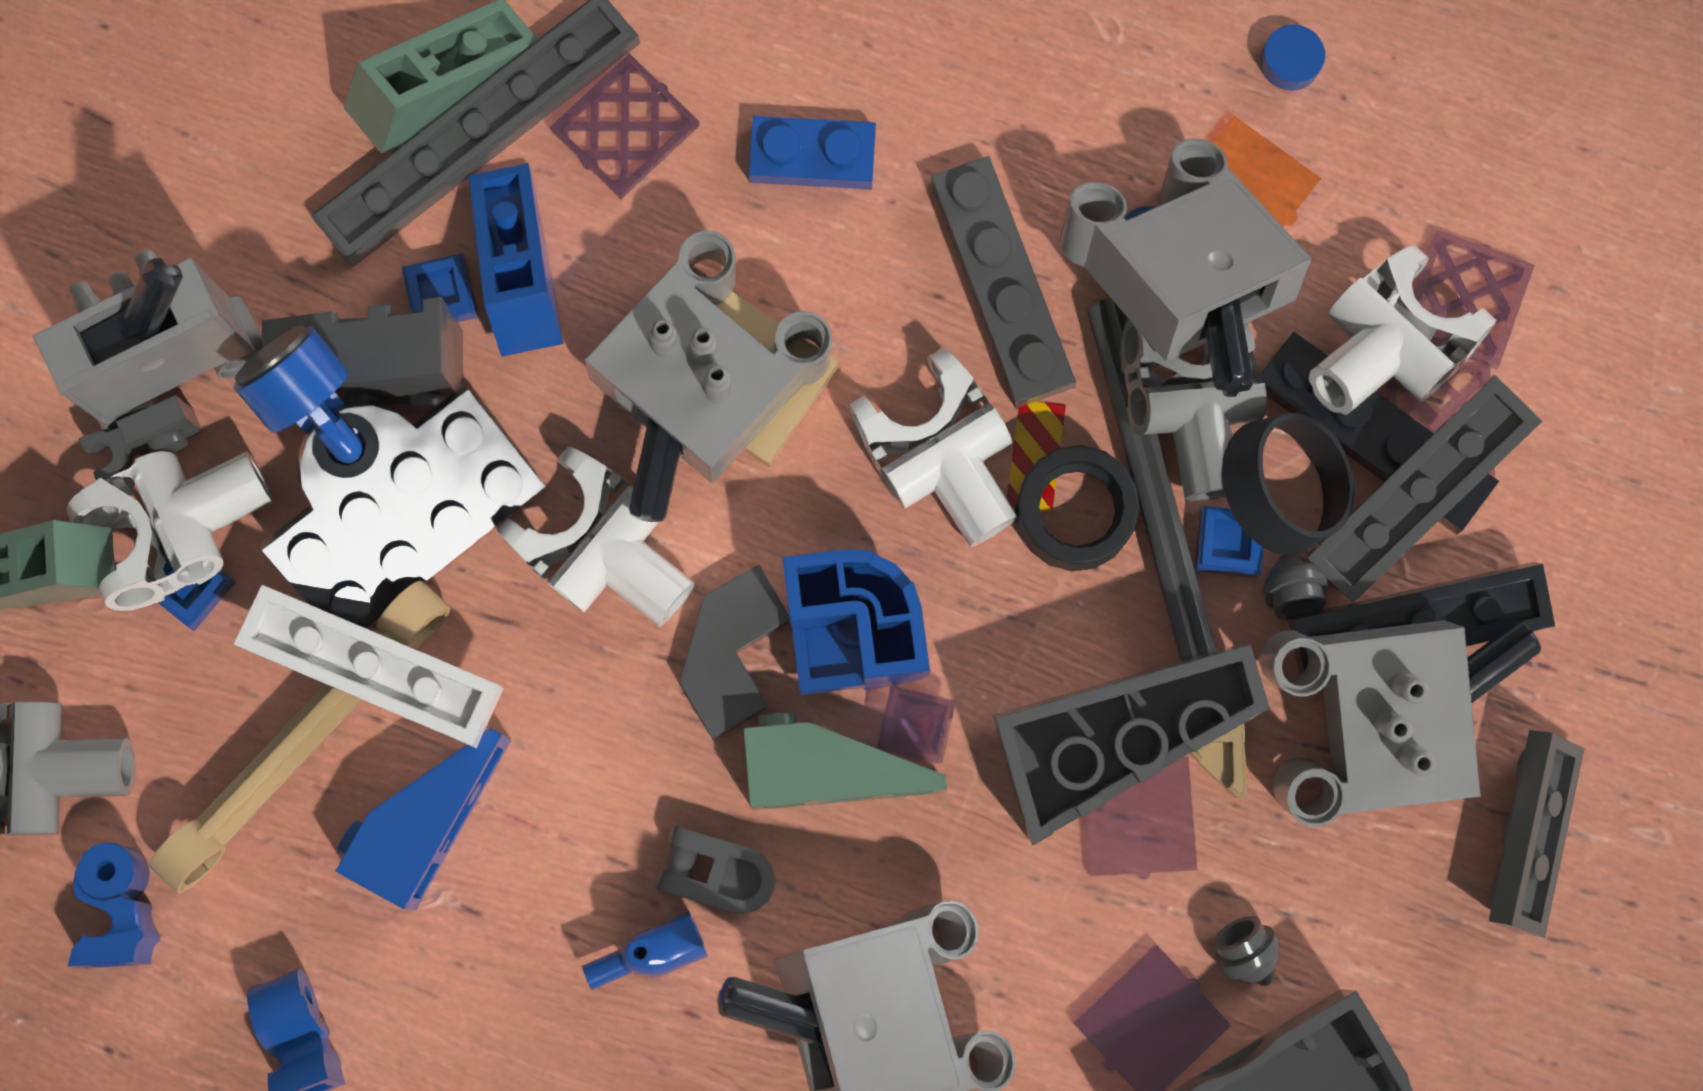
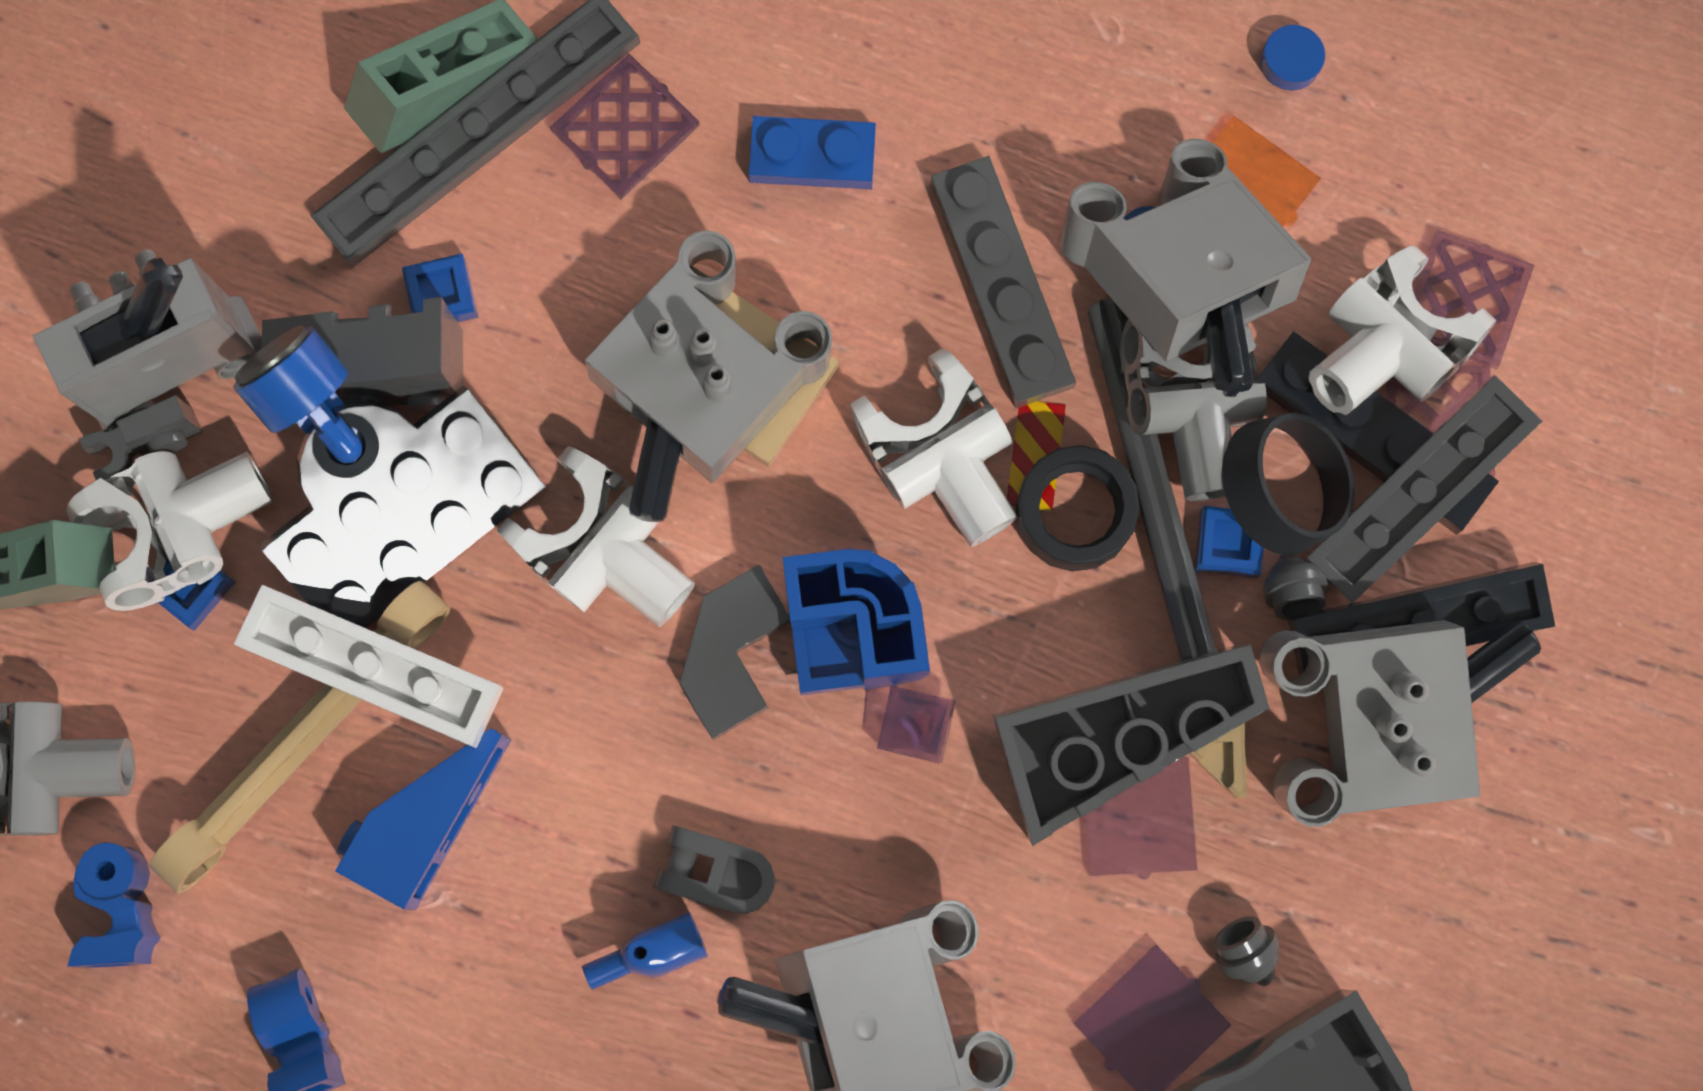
blue slope [468,163,563,357] -> none
sand green slope [744,713,947,811] -> none
dark grey plate [1489,730,1585,938] -> none

